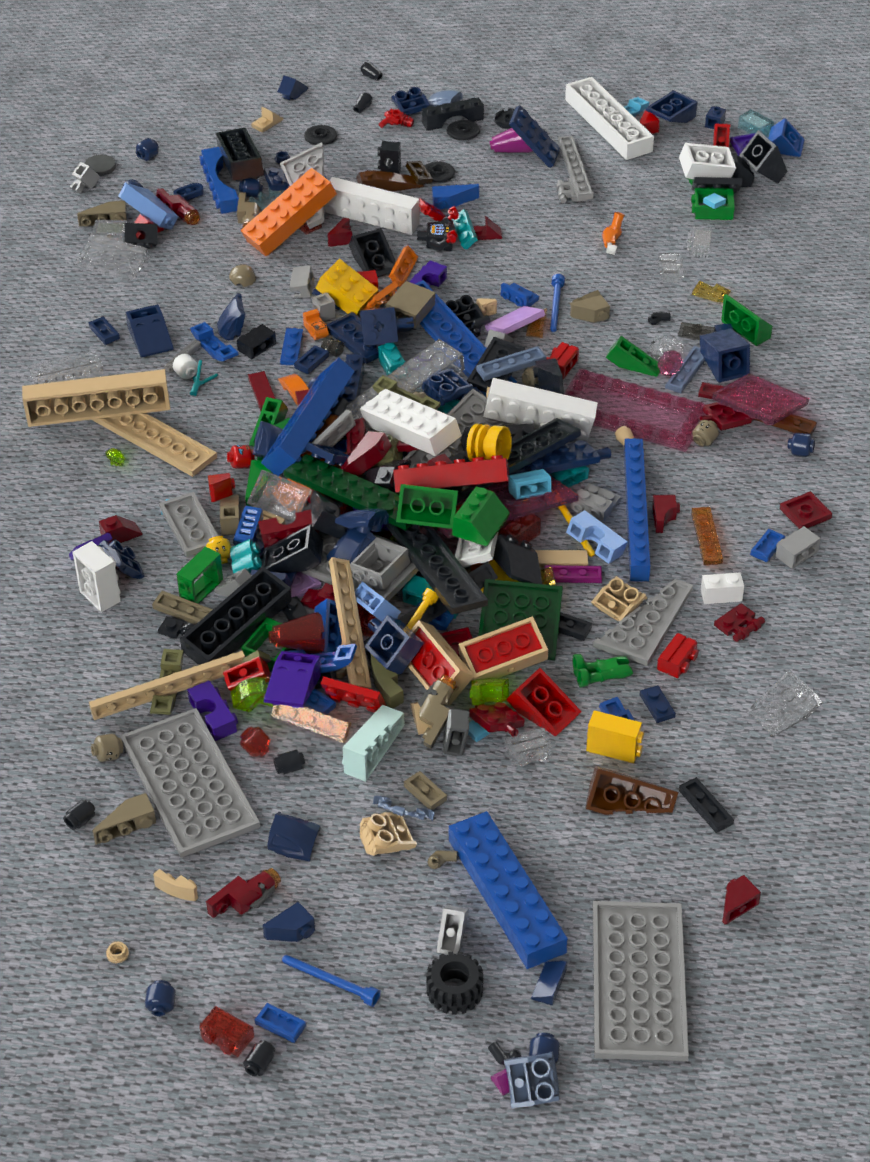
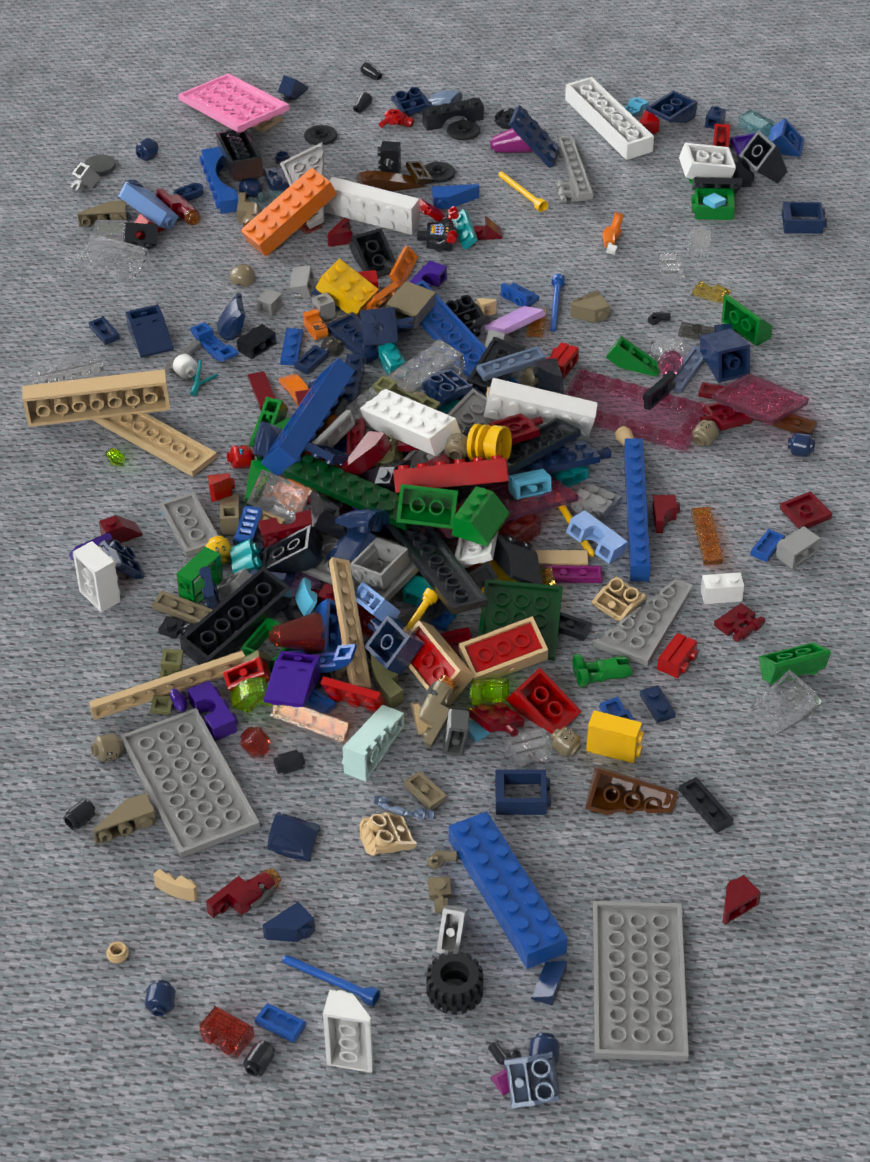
none -> dark purple rock [170,689,187,713]
none -> bright pink plate [178,73,290,132]
none -> dark blue plate [199,567,220,609]
none -> light grey brick [257,289,283,317]
none -> medium azure slope [295,577,317,618]
none -> white slope [323,990,373,1073]
none -> dark tan plate [428,876,451,914]
none -> dark tan head [445,433,468,460]
none -> dark red plate [489,413,543,445]
none -> dark blue window [495,770,551,815]
none -> yellow piece [498,172,548,212]
none -> dark tan head [550,727,582,757]
none -> black hinge [643,371,676,410]
none -> green slope [758,642,831,685]
none -> dark blue window [781,202,827,234]

